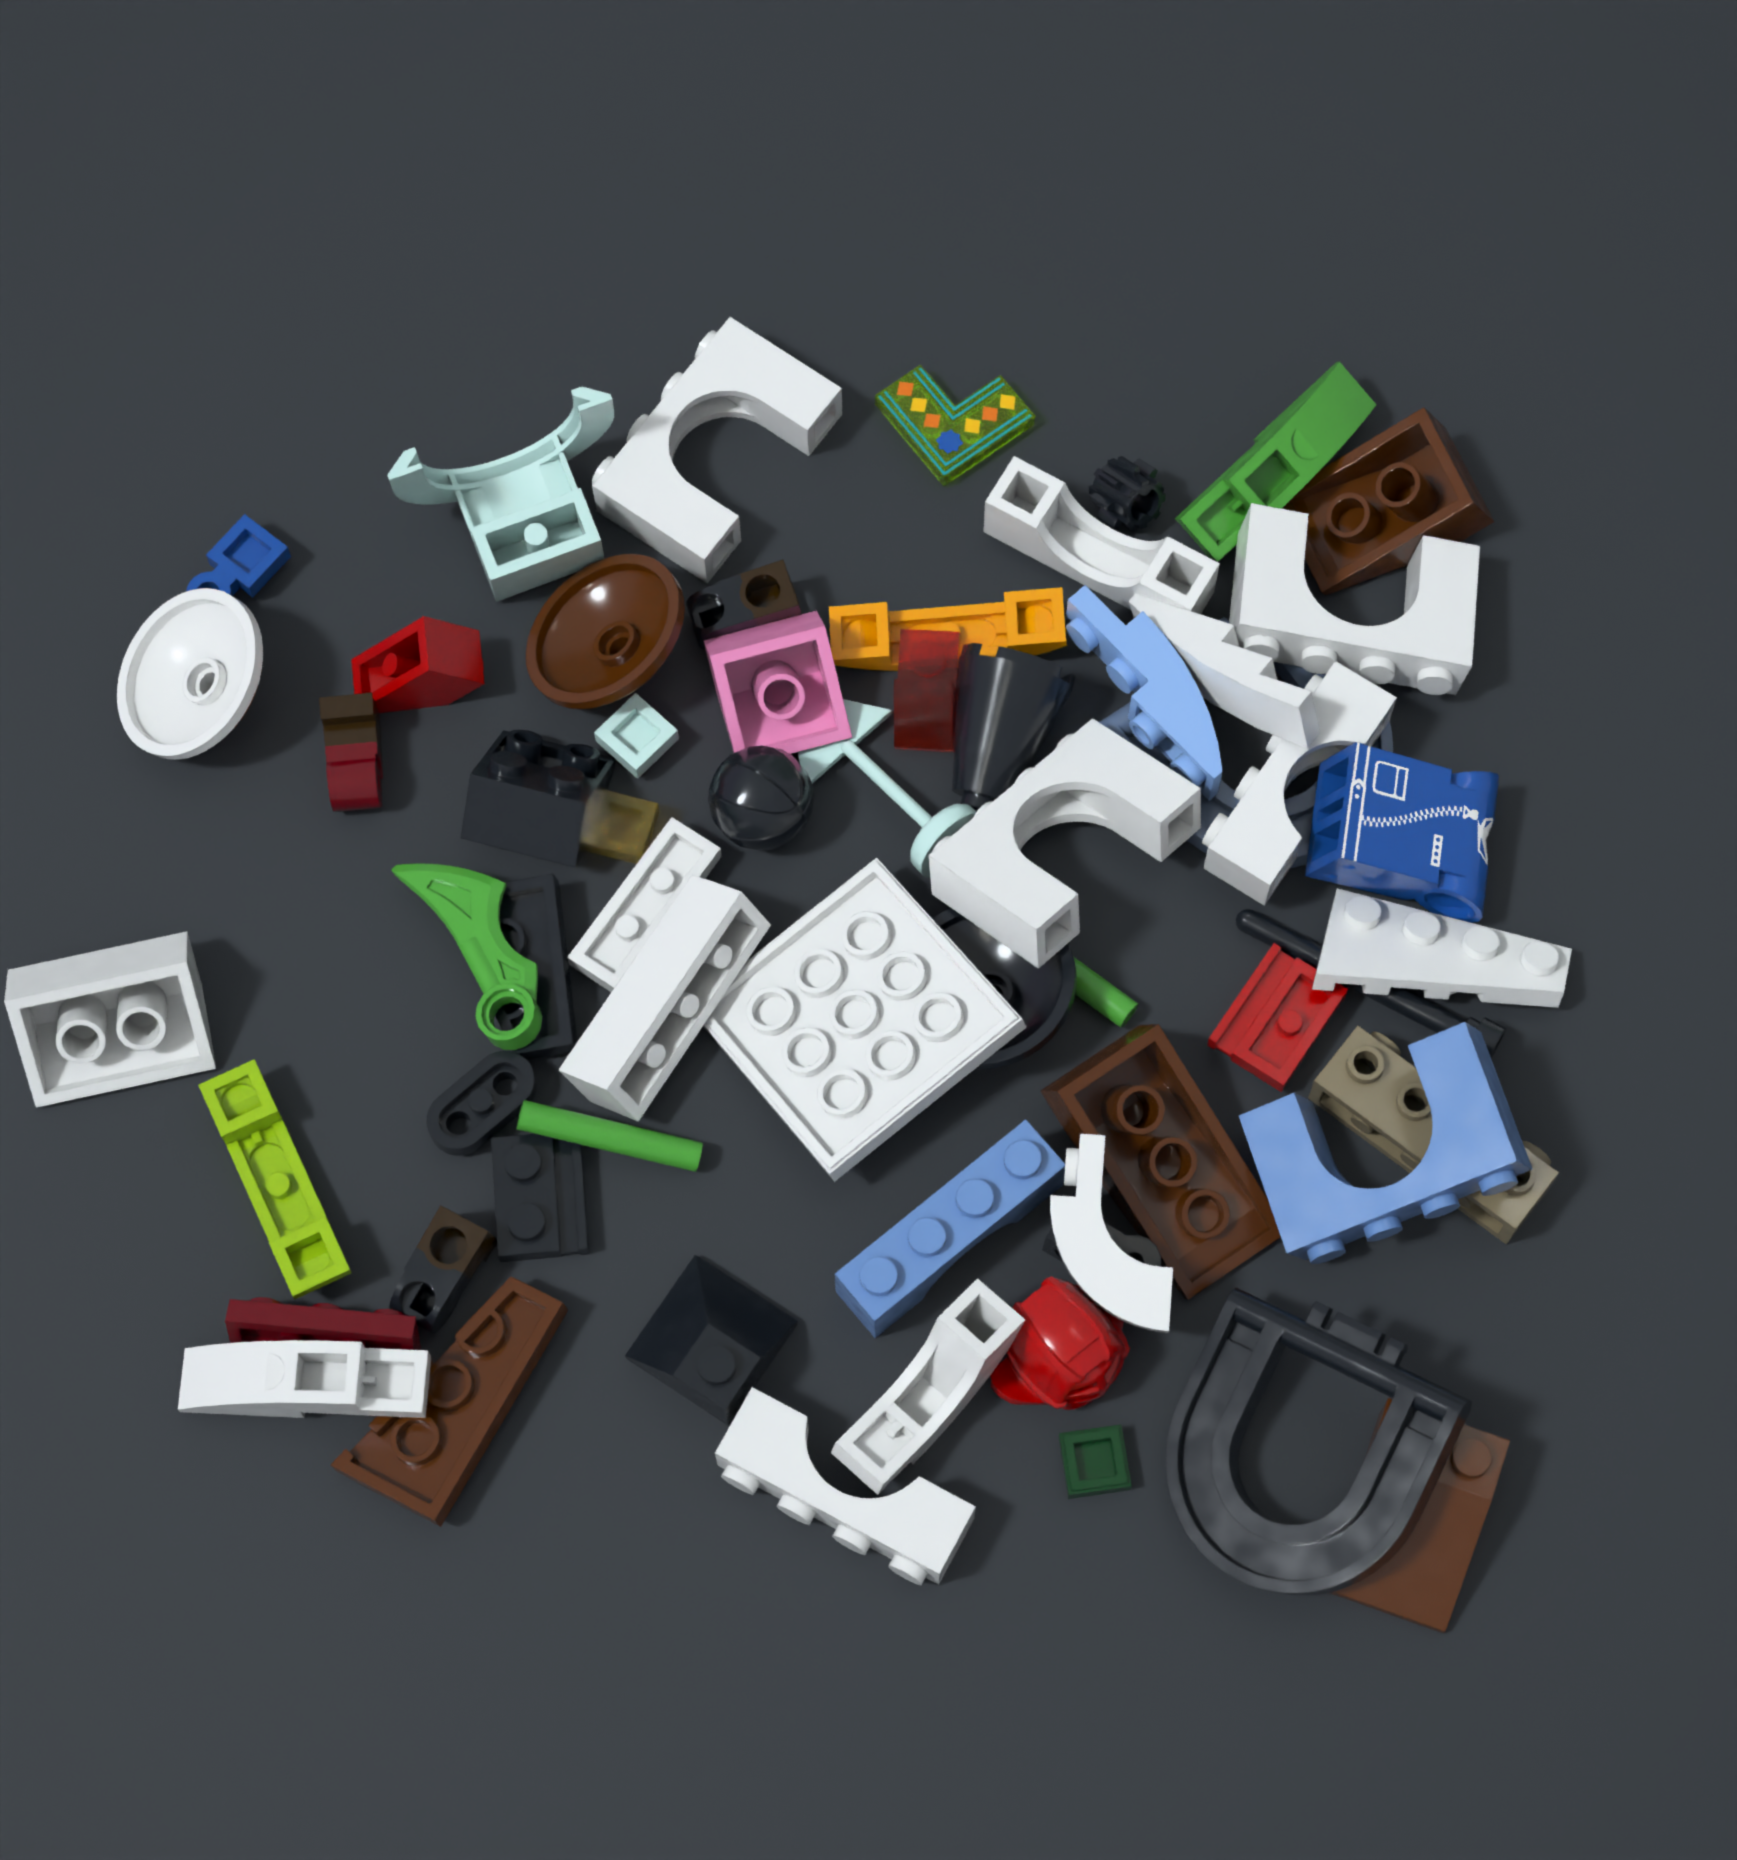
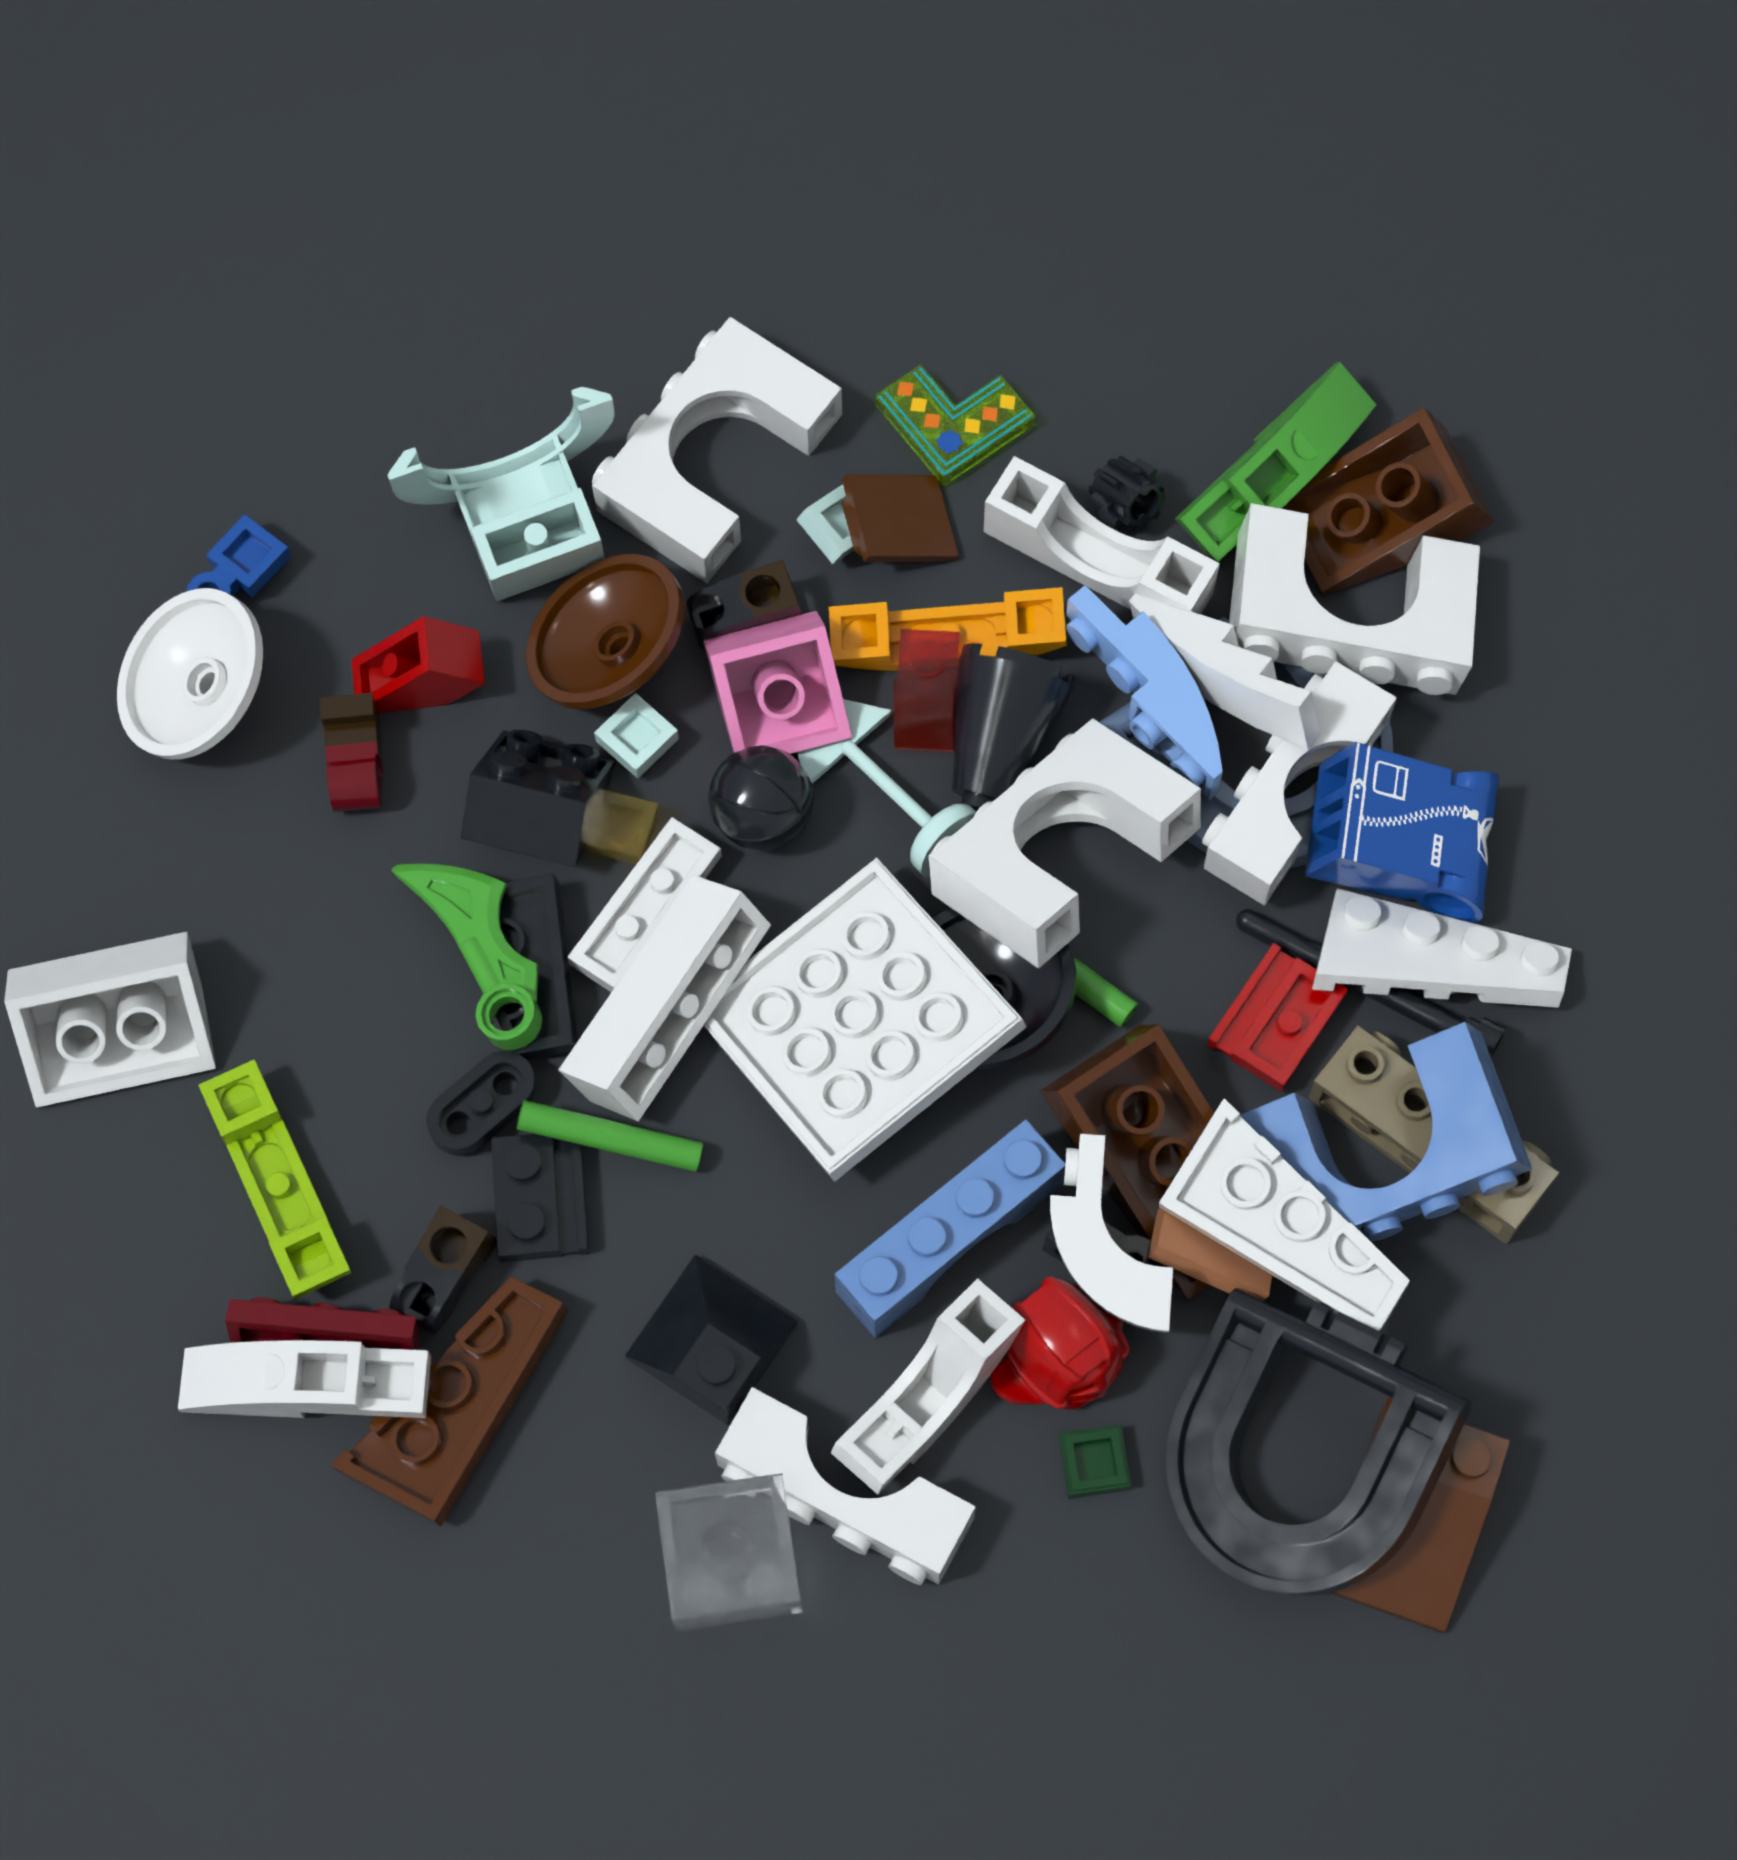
none -> clear slope [655,1473,803,1631]
none -> light aqua plate [796,484,854,564]
none -> reddish brown piece [842,474,959,562]
none -> nougat tile [1148,1208,1272,1301]
none -> white wing [1159,1098,1410,1331]

